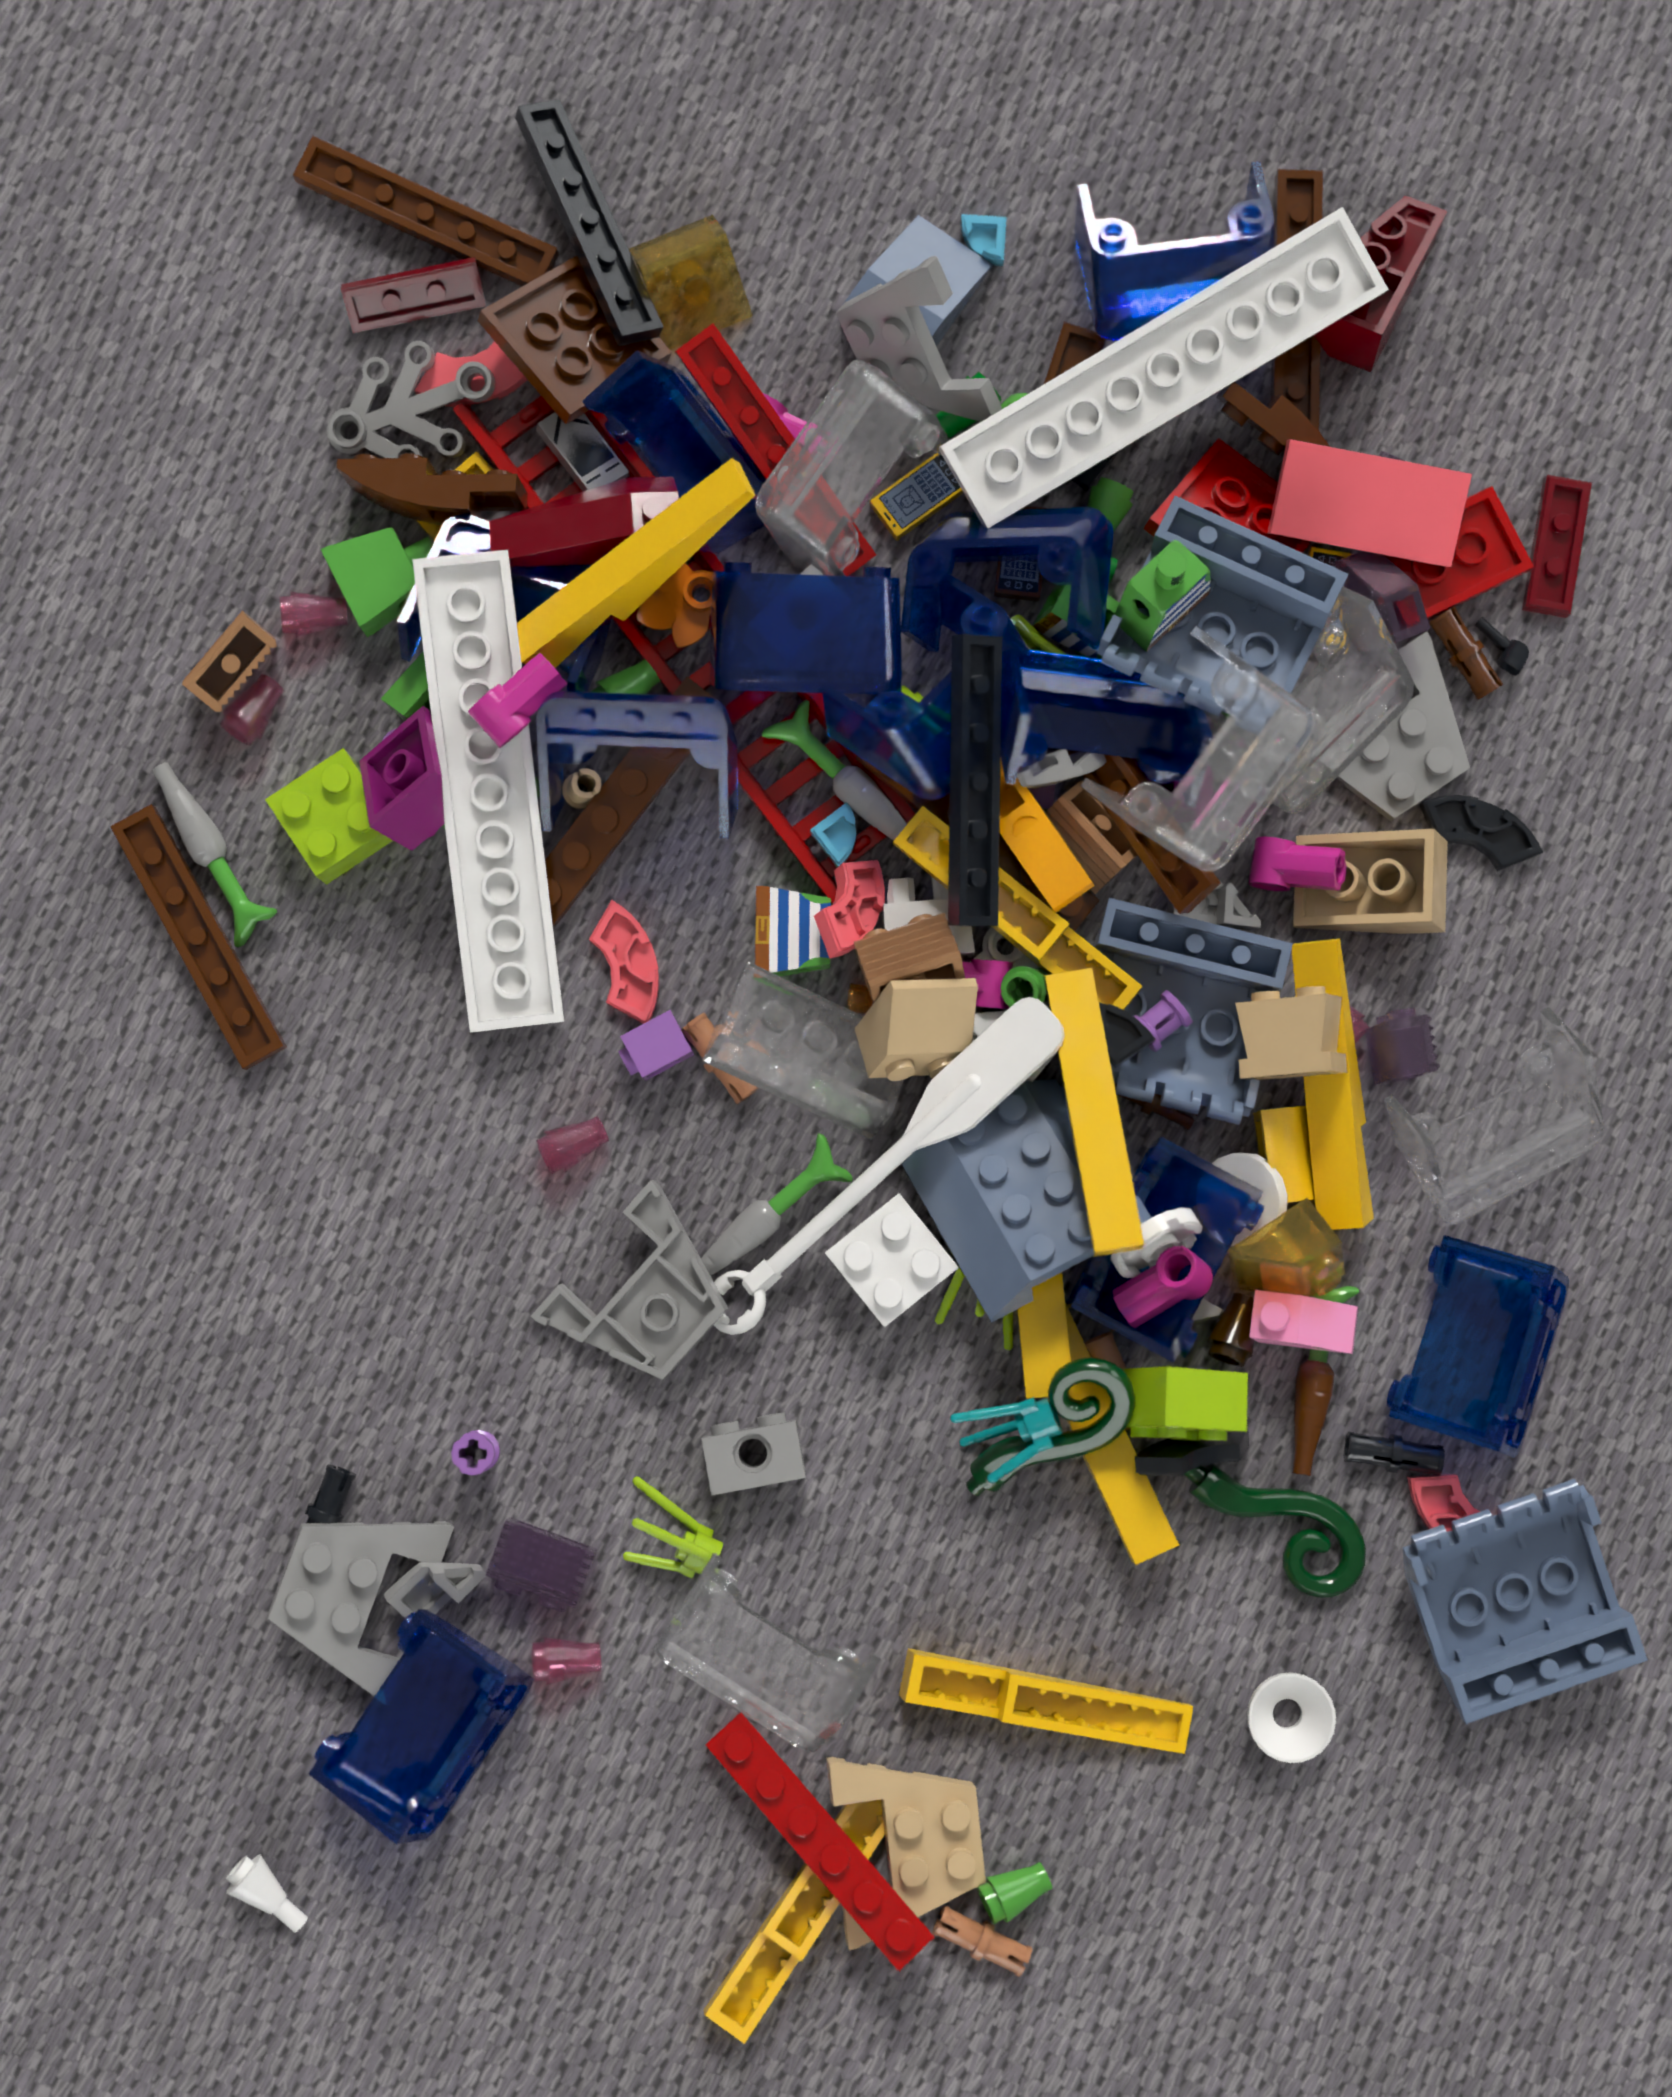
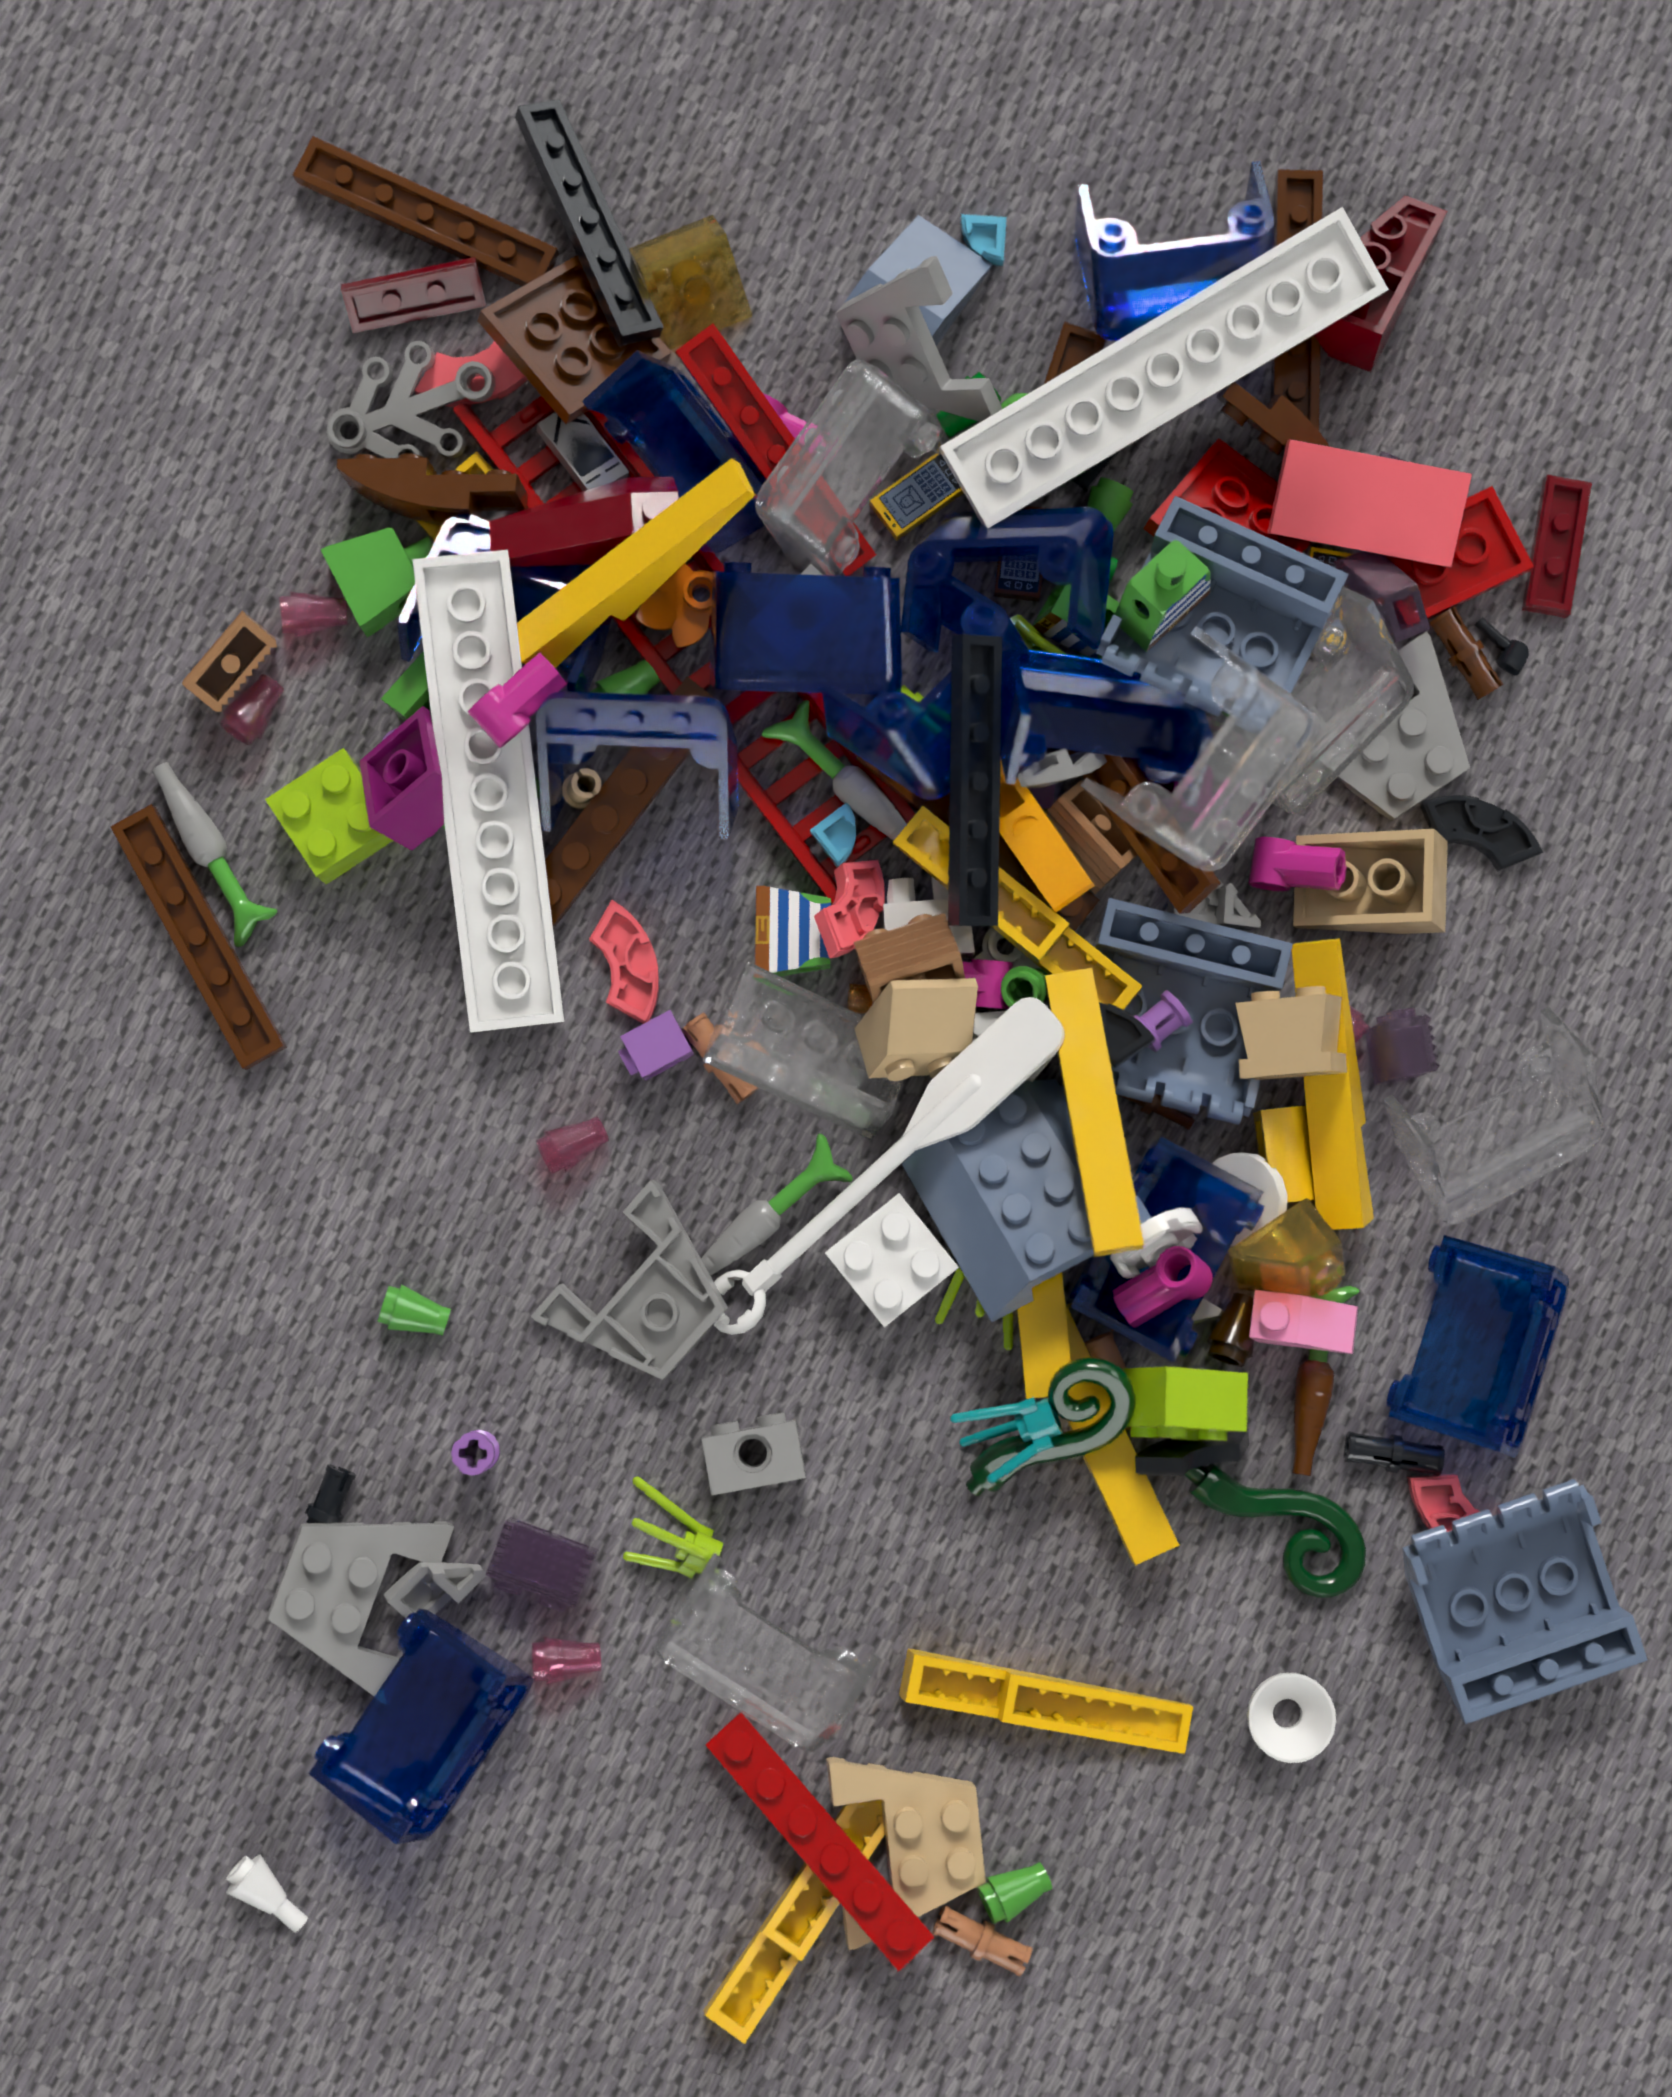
none -> bright green cone [377,1284,451,1336]

